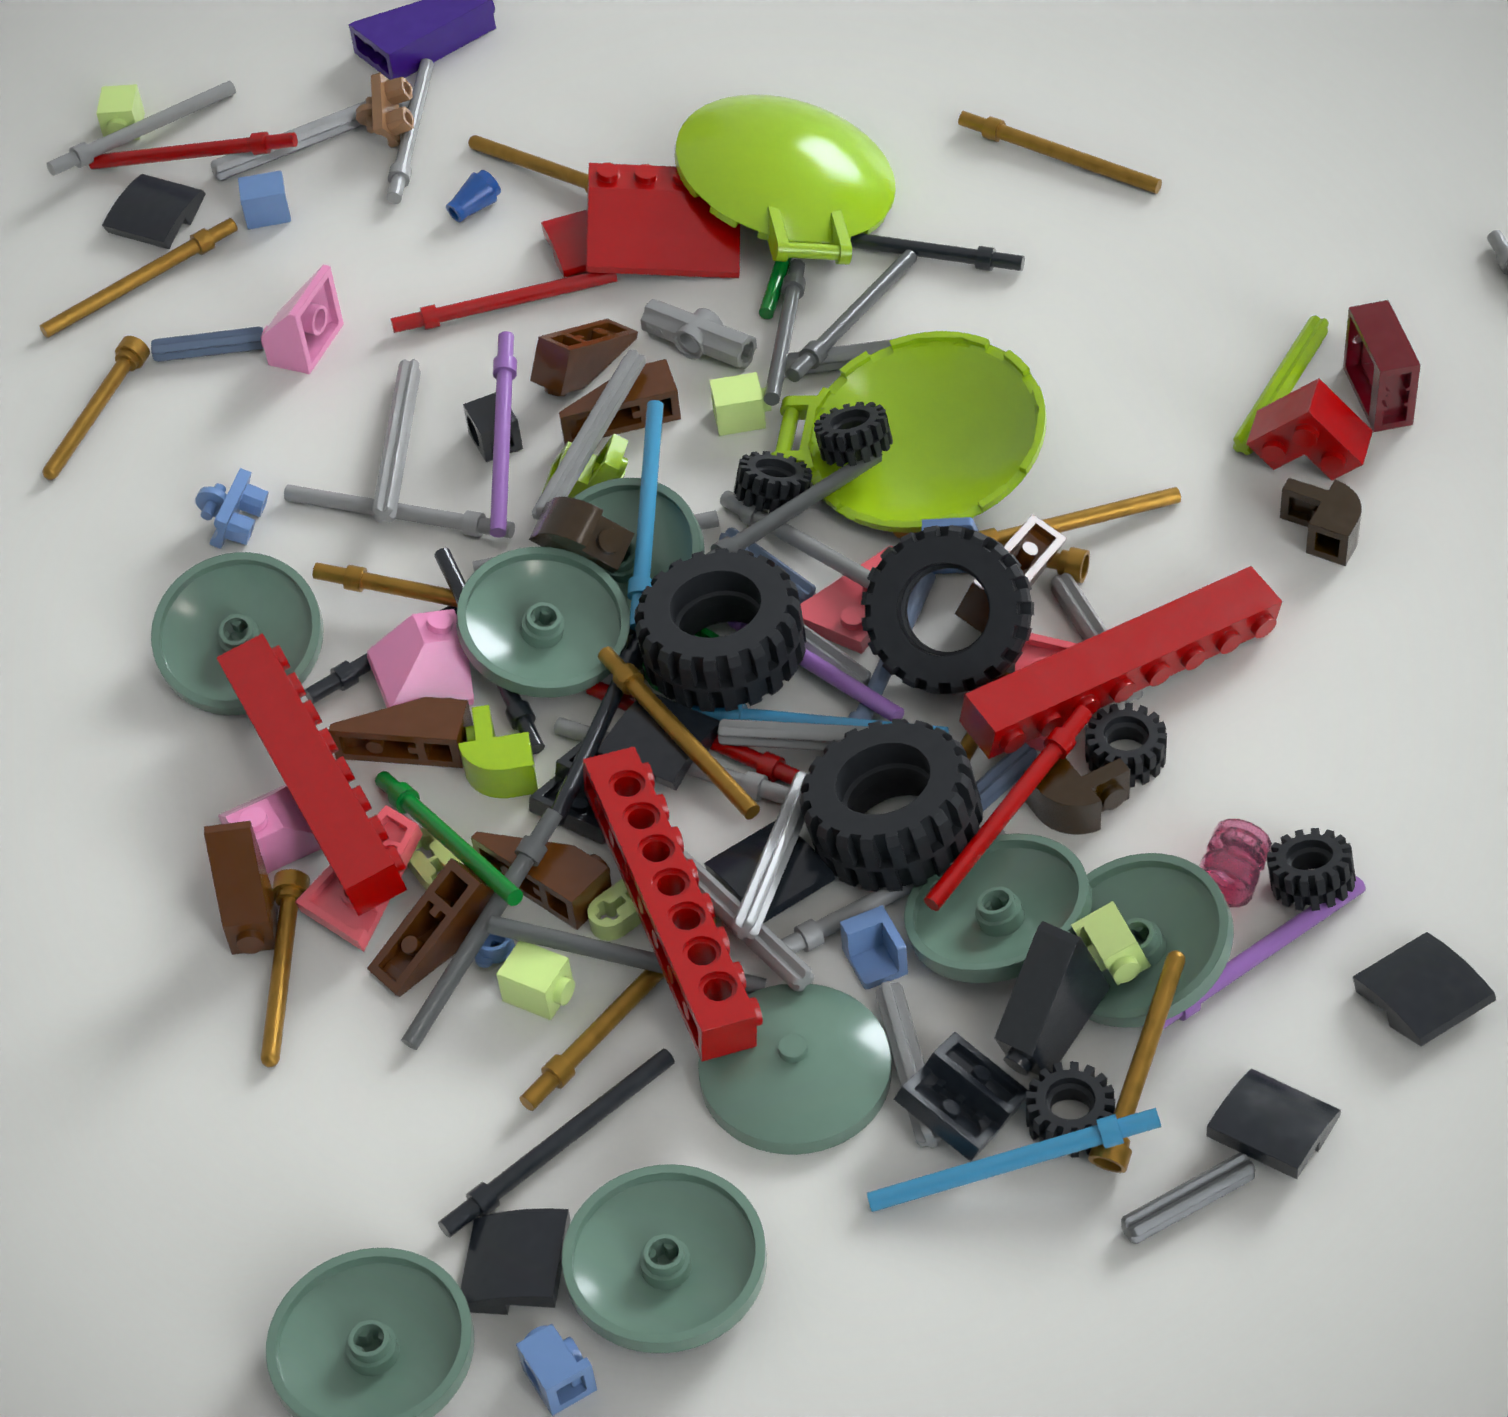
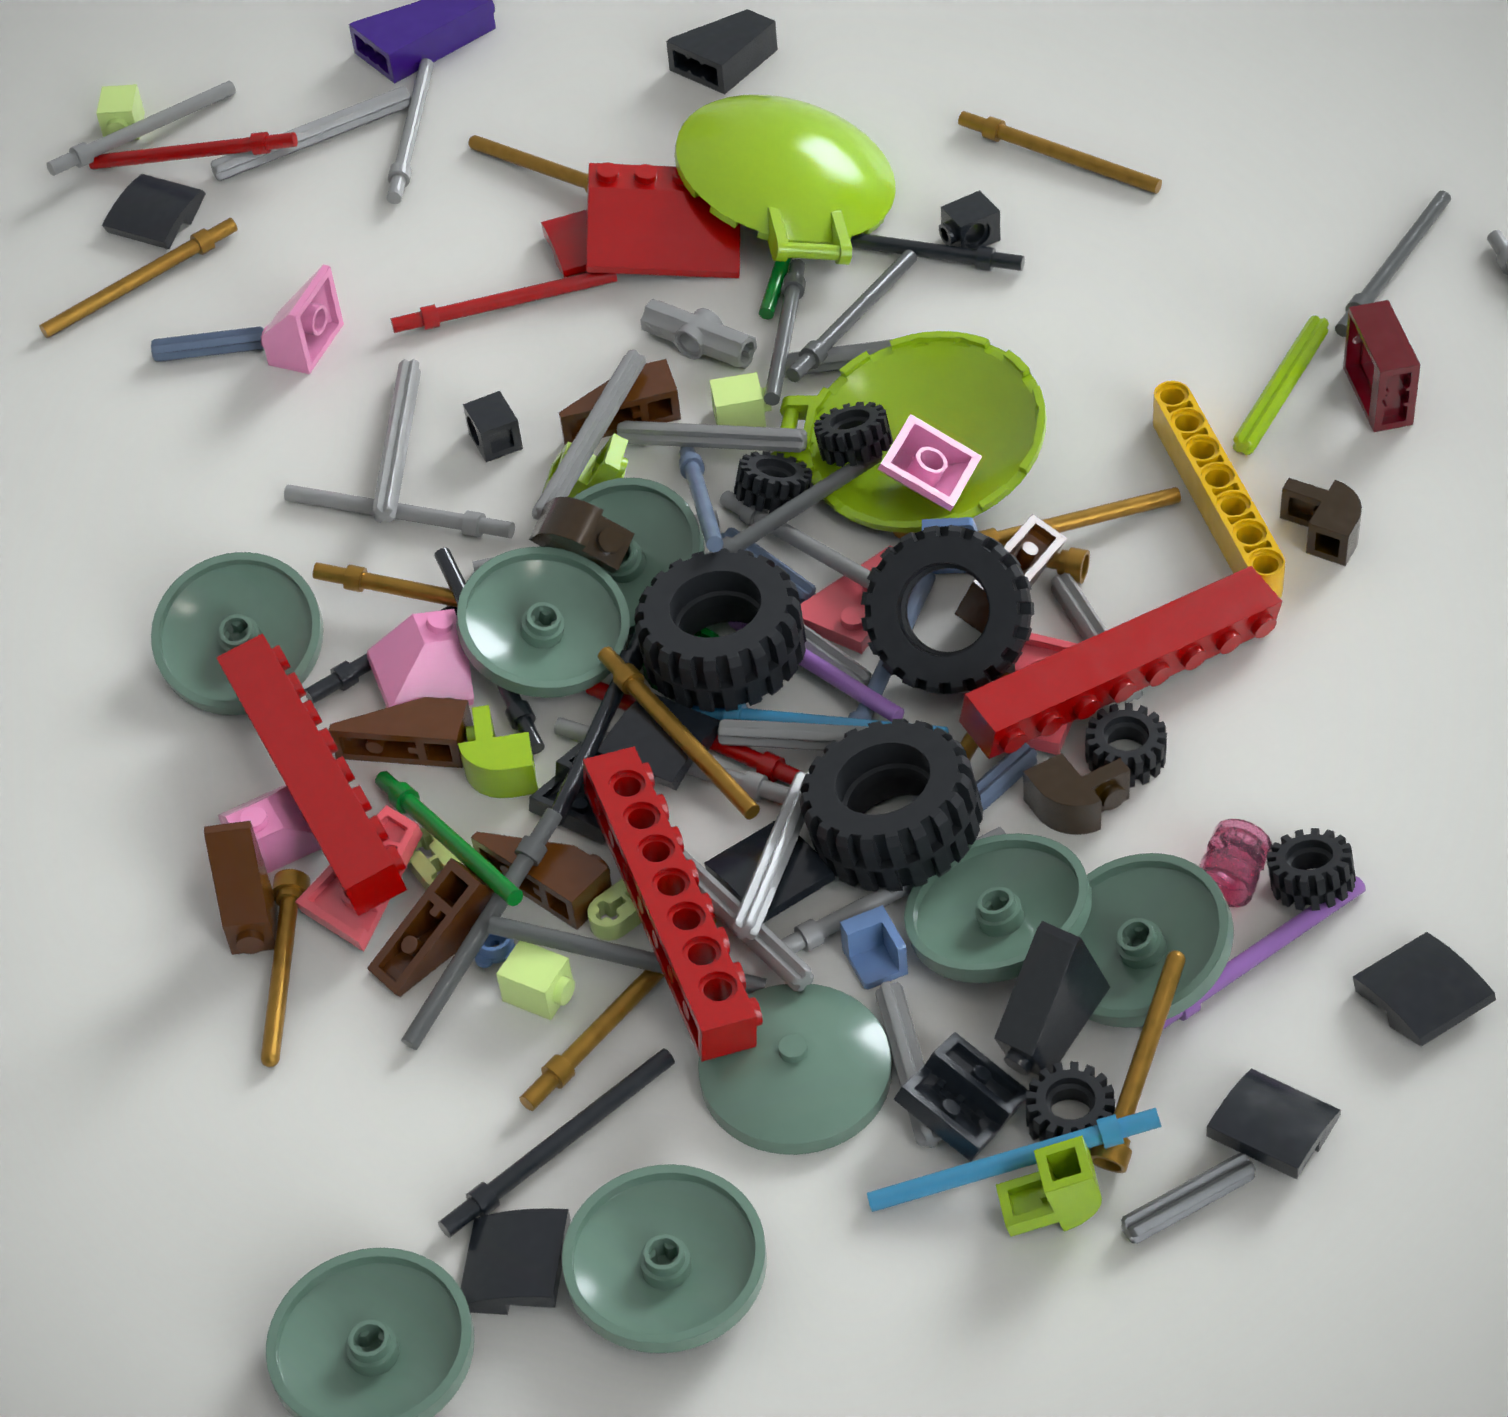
pearl gold piece [42,336,150,480] -> none
medium blue hips [195,468,269,549] -> none
medium blue panel [238,171,291,230] -> none
medium nougat hips [356,72,414,148] -> none
blue cone [446,170,501,222] -> none
medium lavender bar [490,331,517,538] -> none
medium blue brick [516,1324,597,1416] -> none
reddish brown slope [530,318,638,396] -> none
dark azure bar [627,400,664,631] -> none
red bar [924,705,1092,911] -> none
yellowish green brick [1071,901,1151,985] -> none
red brick [1246,378,1373,481] -> none
none -> light grey axle [617,421,807,453]
none -> black slope [666,9,778,95]
none -> sand blue bar [679,447,723,552]
none -> bright pink slope [878,414,982,512]
none -> black brick [939,190,1001,249]
none -> lime brick [996,1135,1102,1237]
none -> yellow beam [1153,381,1286,598]
none -> dark grey bar [1335,191,1451,337]

